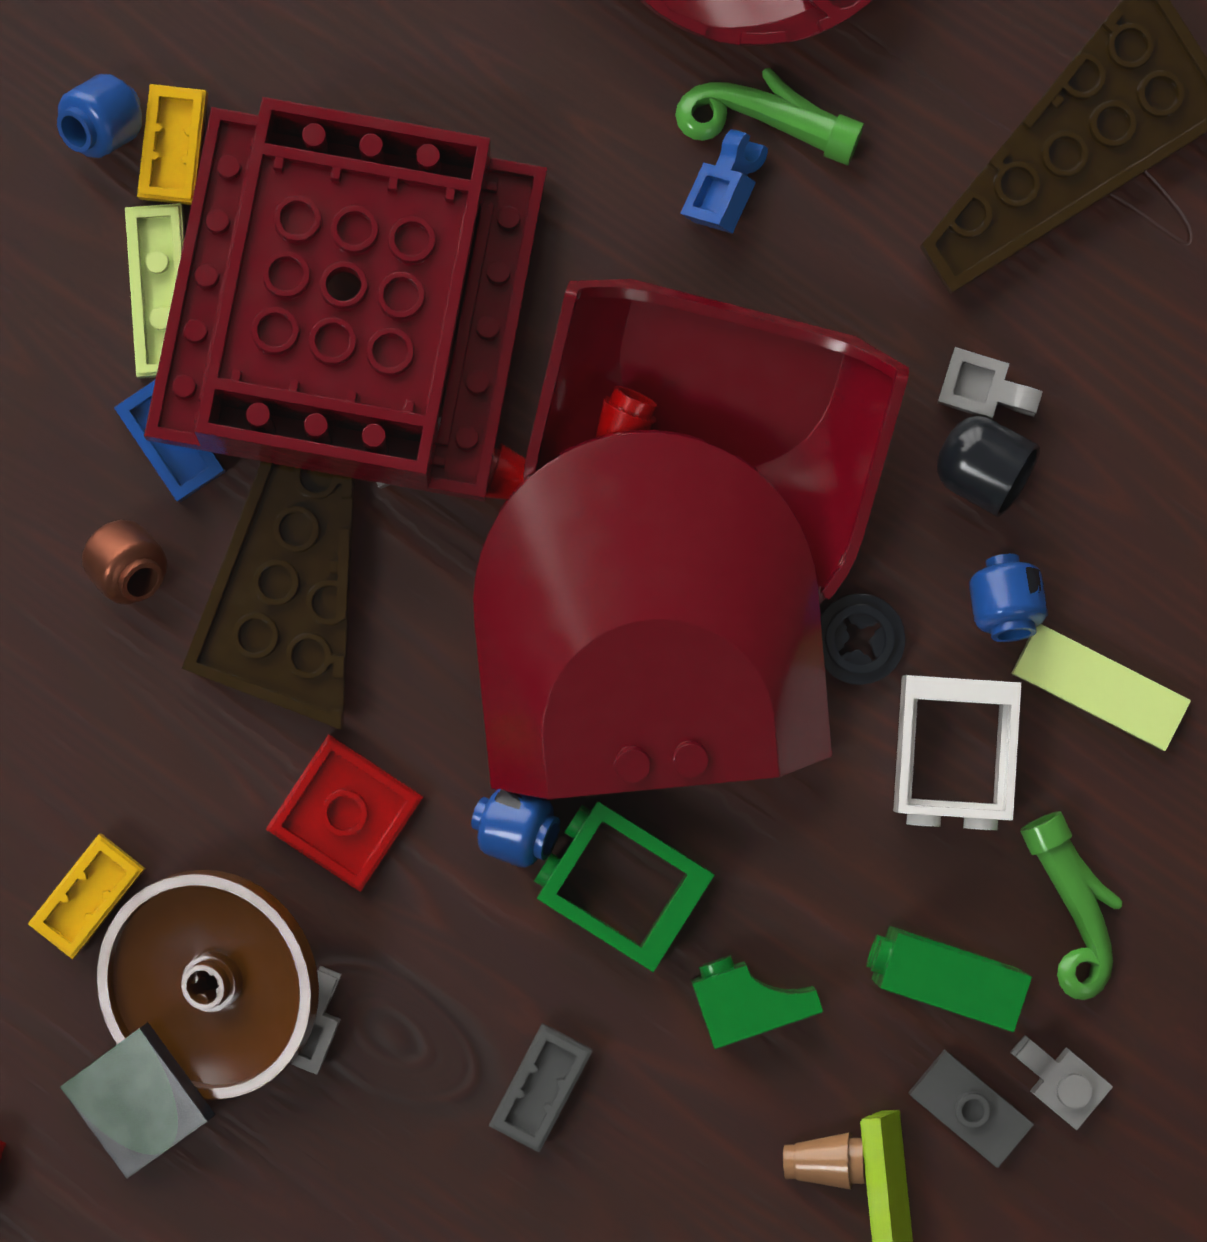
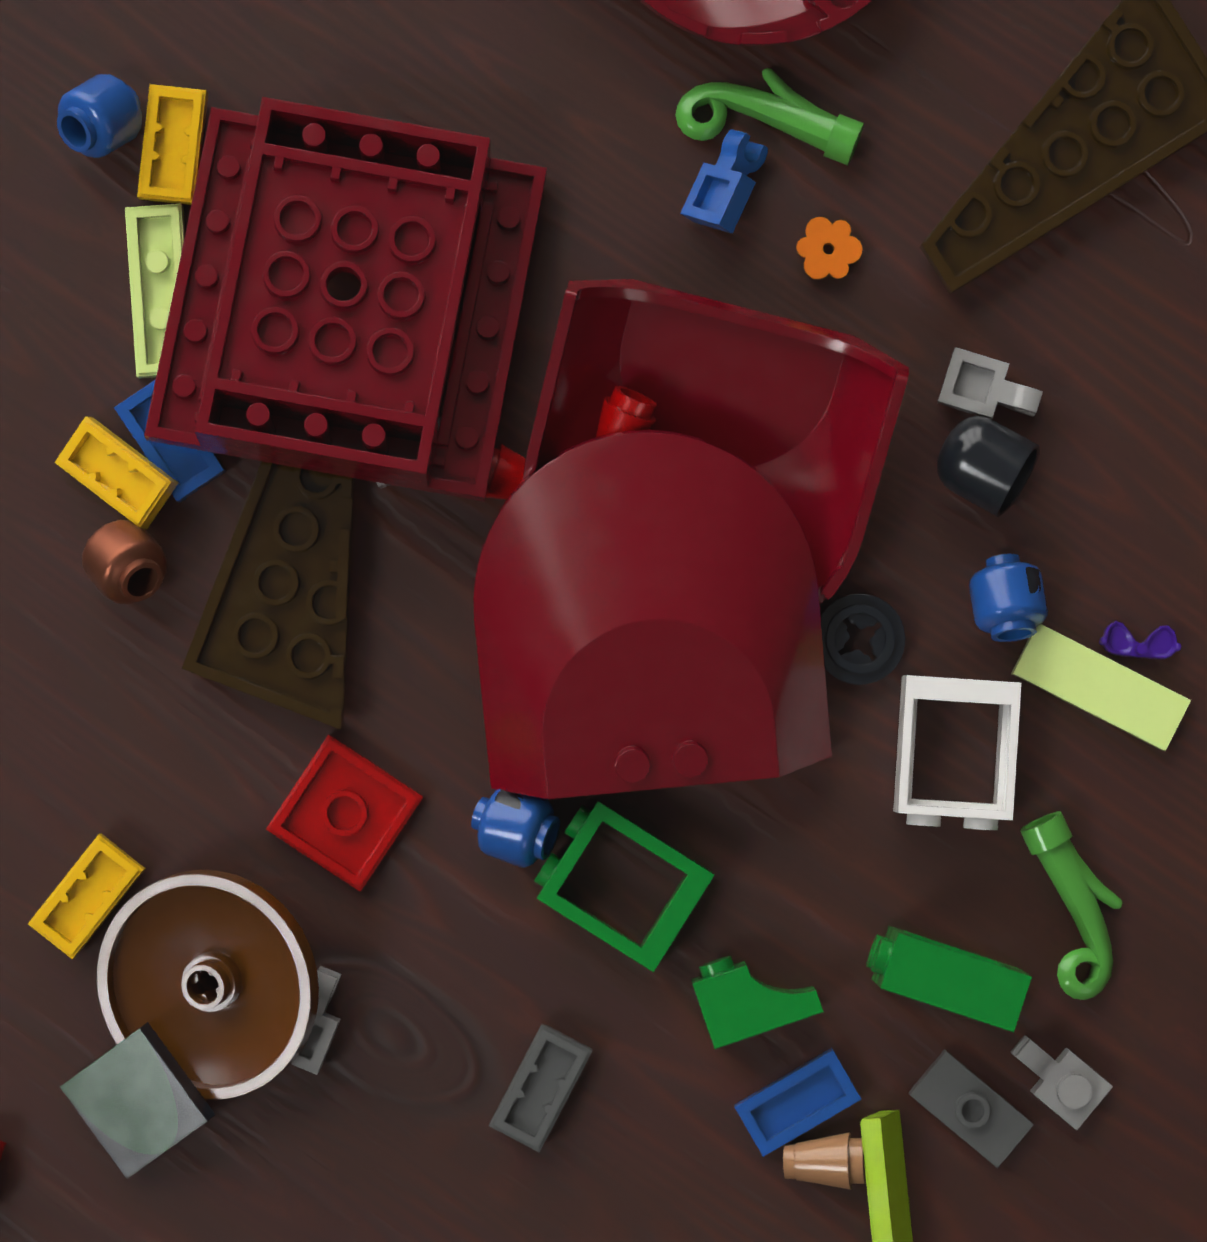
none -> yellow plate [54,416,178,529]
none -> blue tile [734,1048,862,1157]
none -> orange plant [796,217,863,280]
none -> dark purple piece [1099,621,1181,659]

